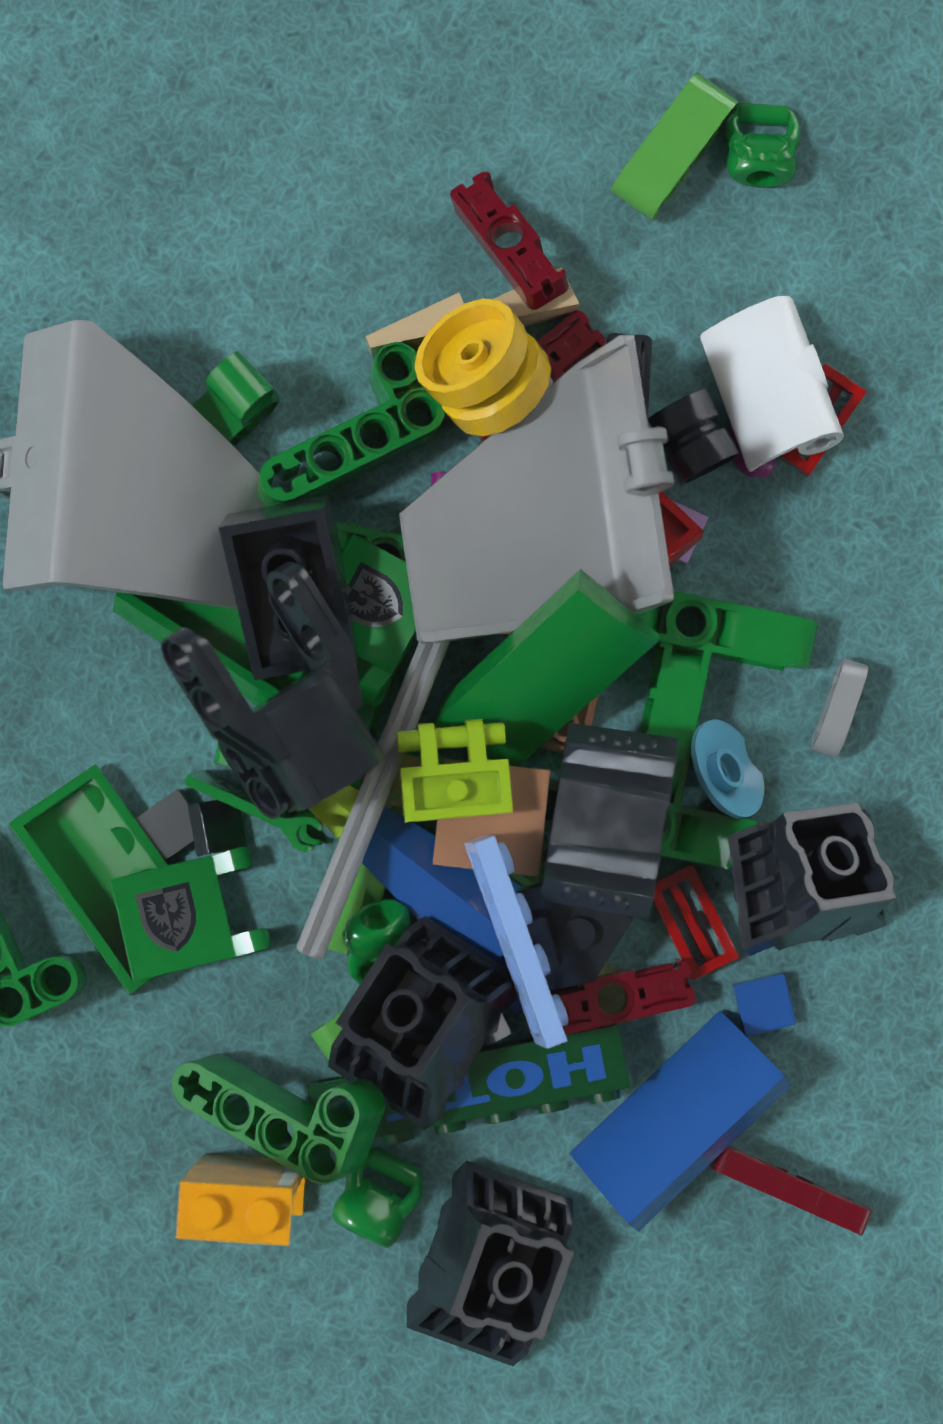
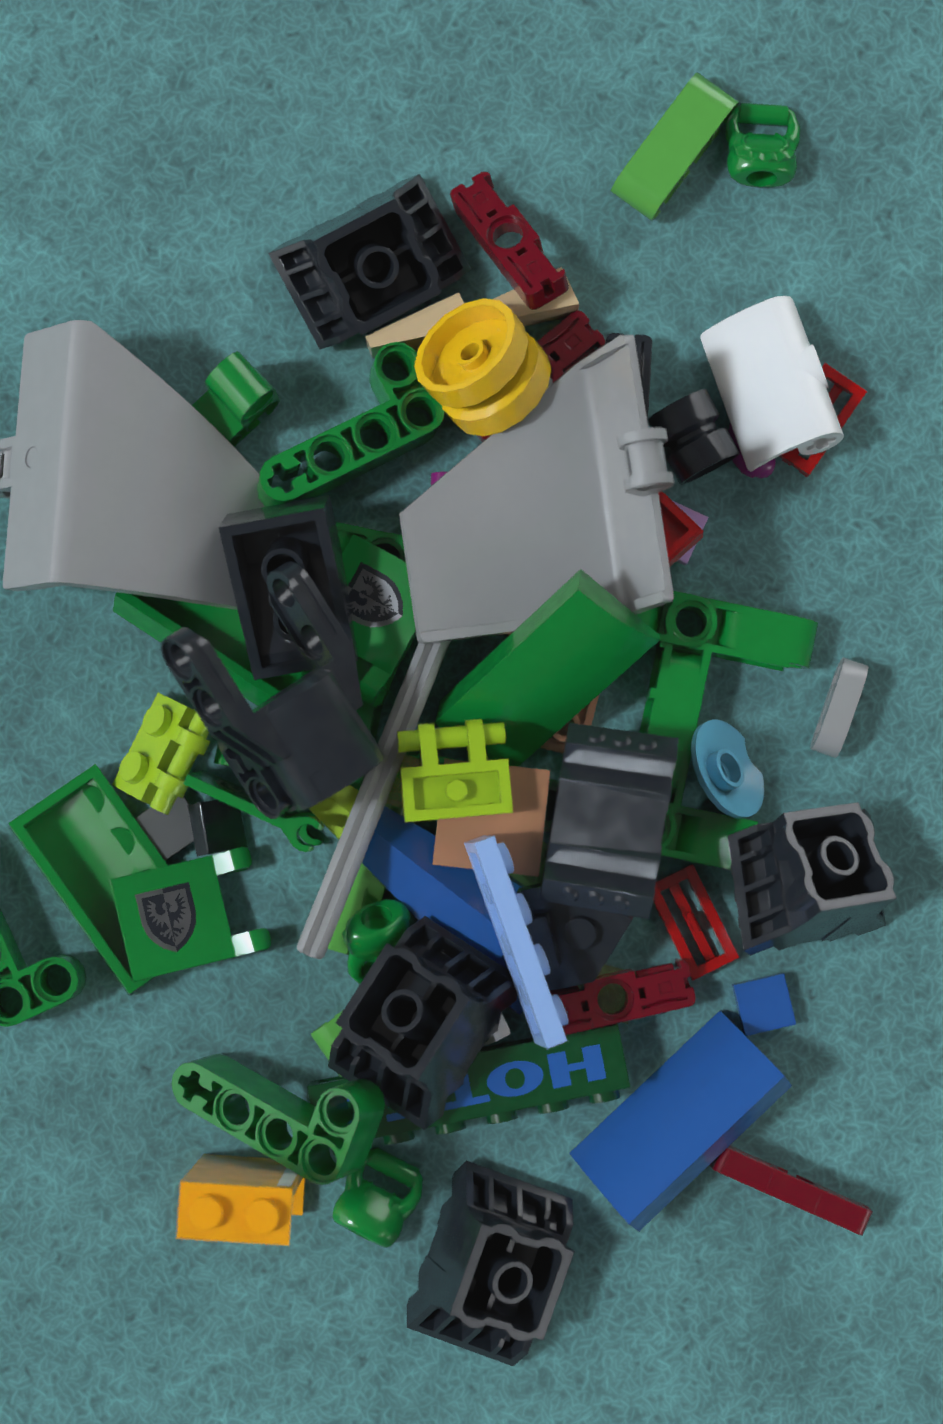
none -> lime plate [112,693,210,815]
none -> black slope [268,174,471,350]

